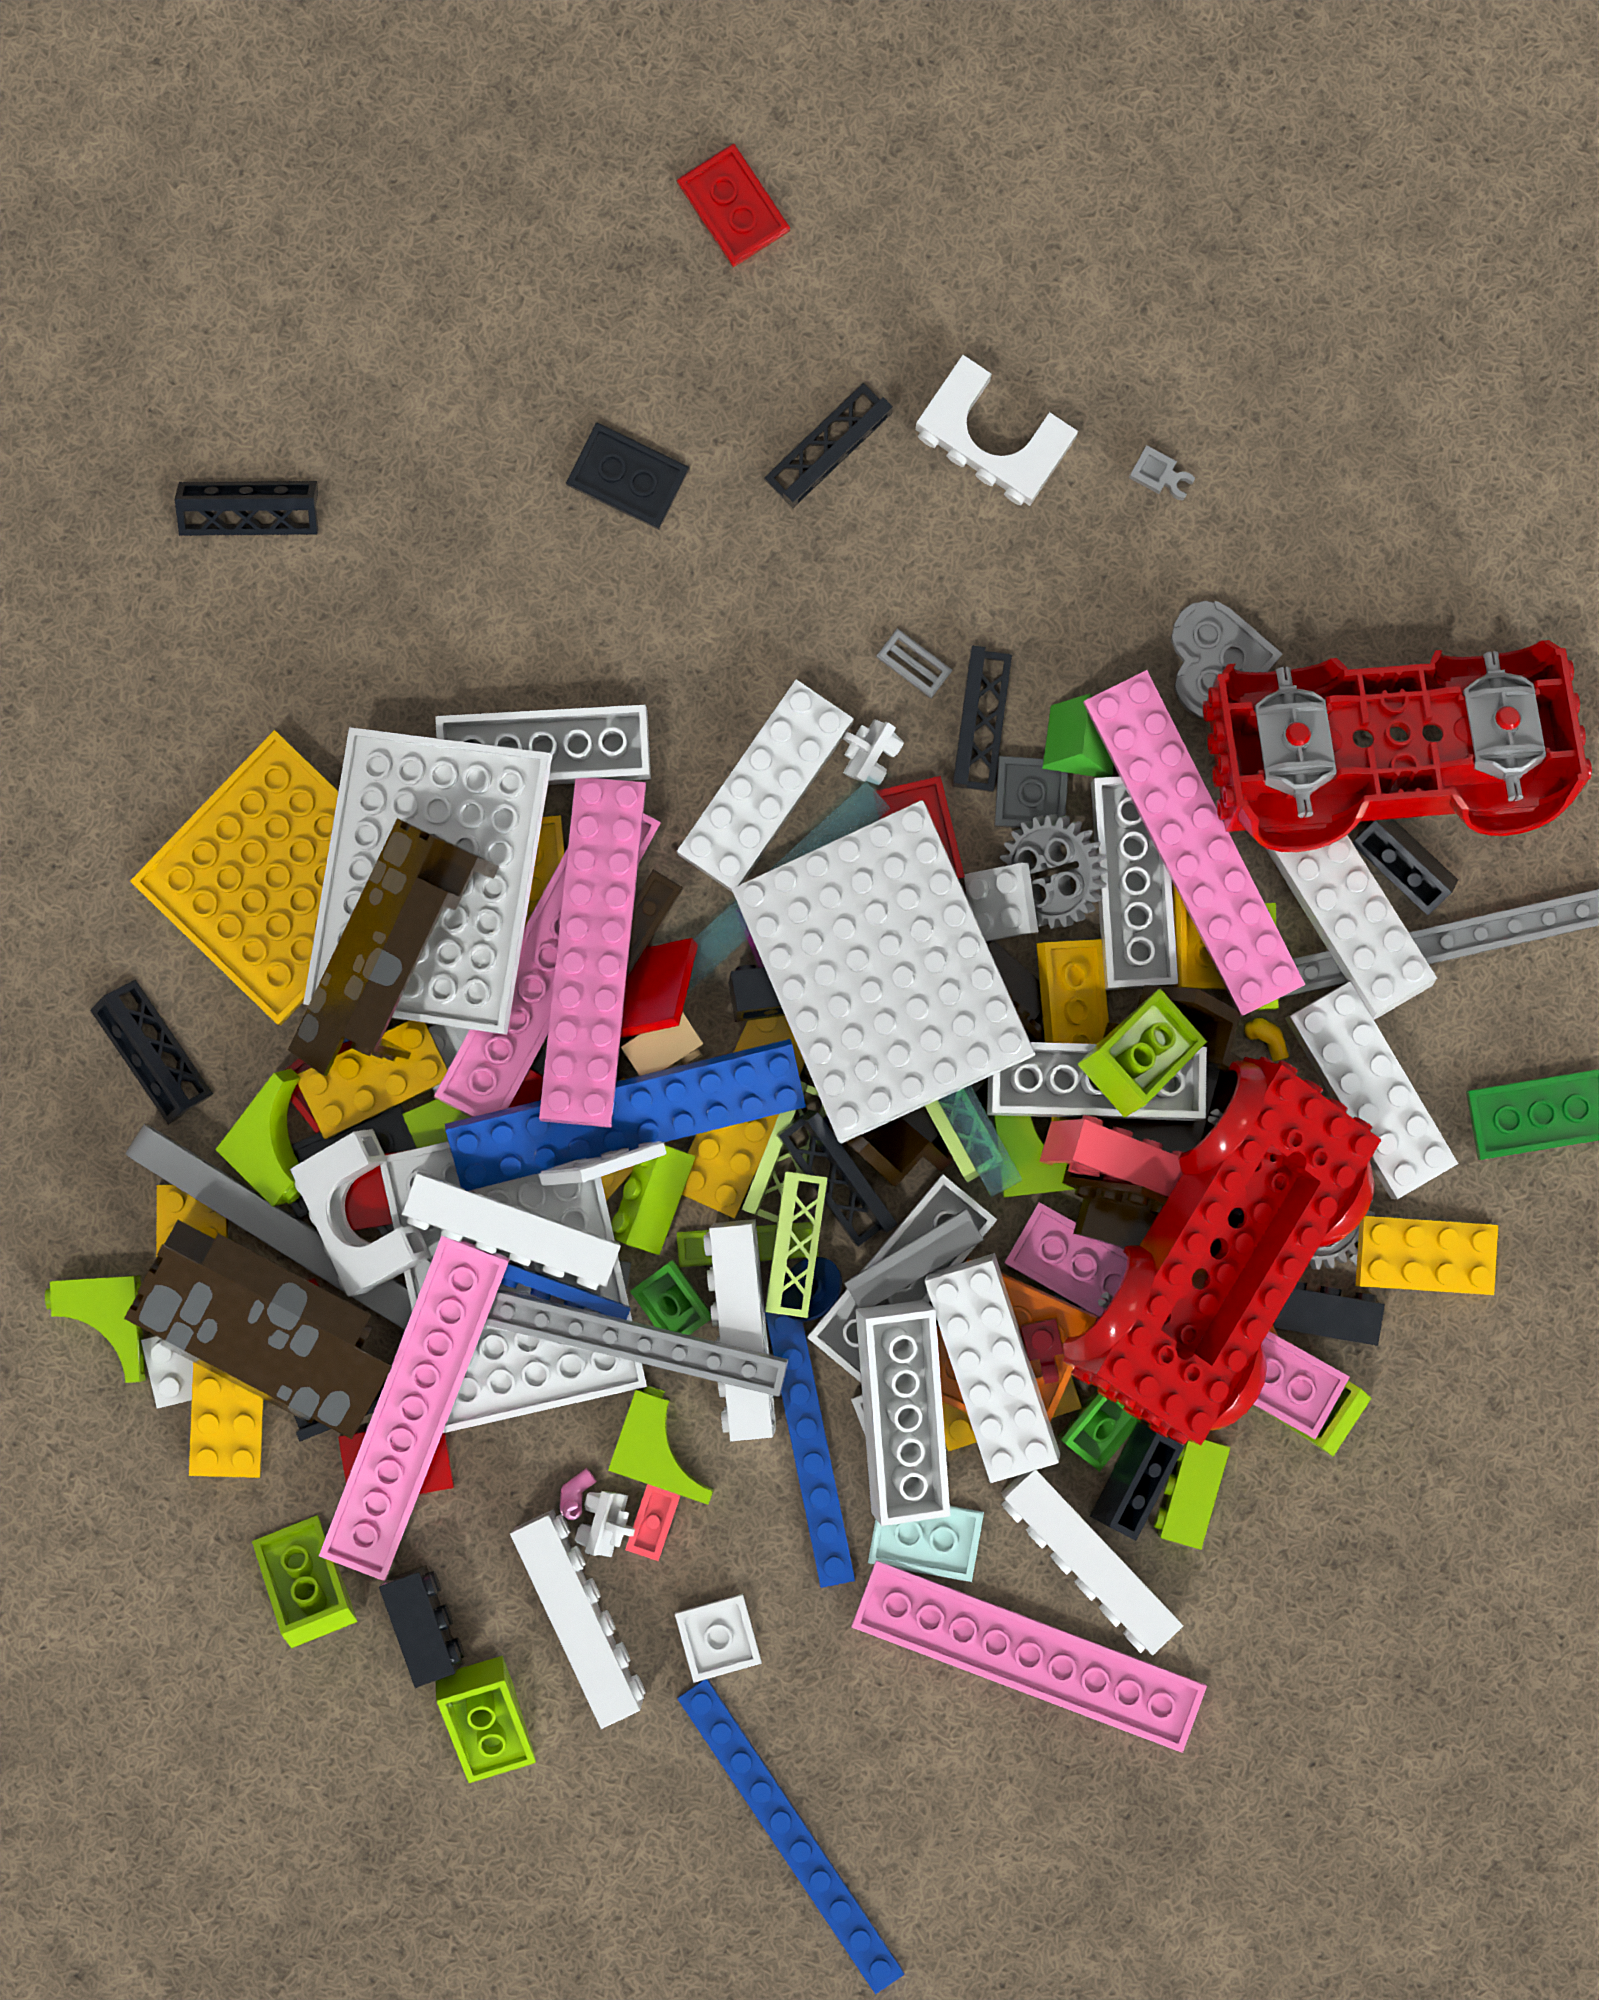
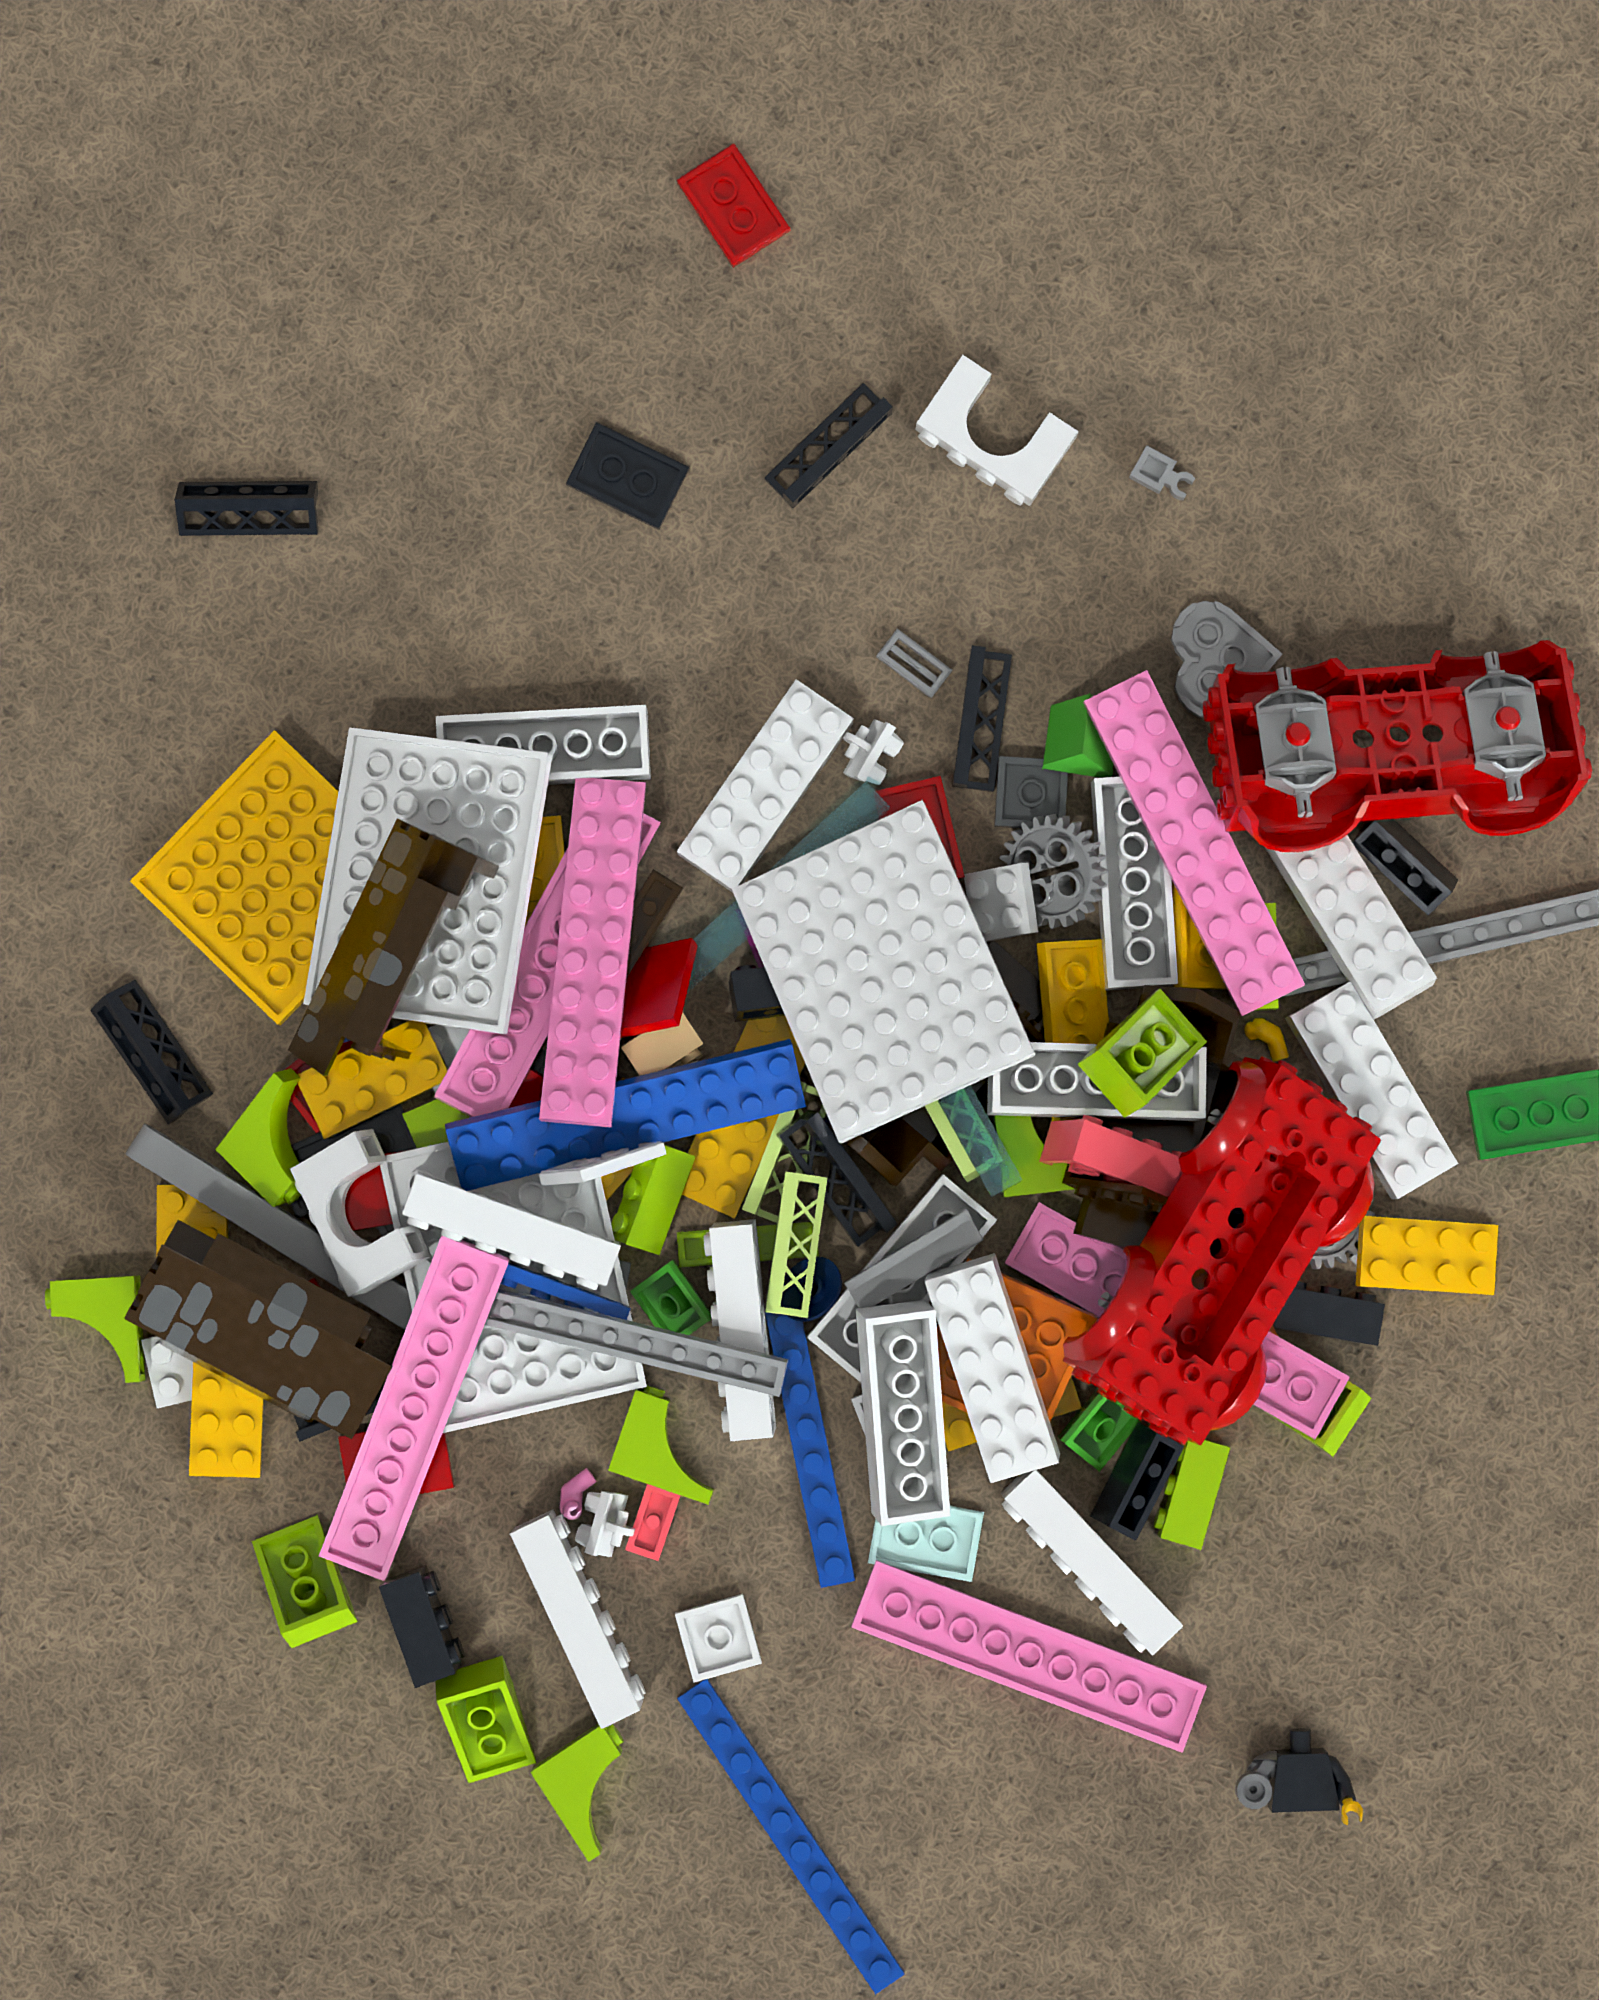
dark red plate [1021,1317,1064,1384] -> none
none -> lime arch [530,1724,624,1862]
none -> black torso [1235,1728,1363,1825]

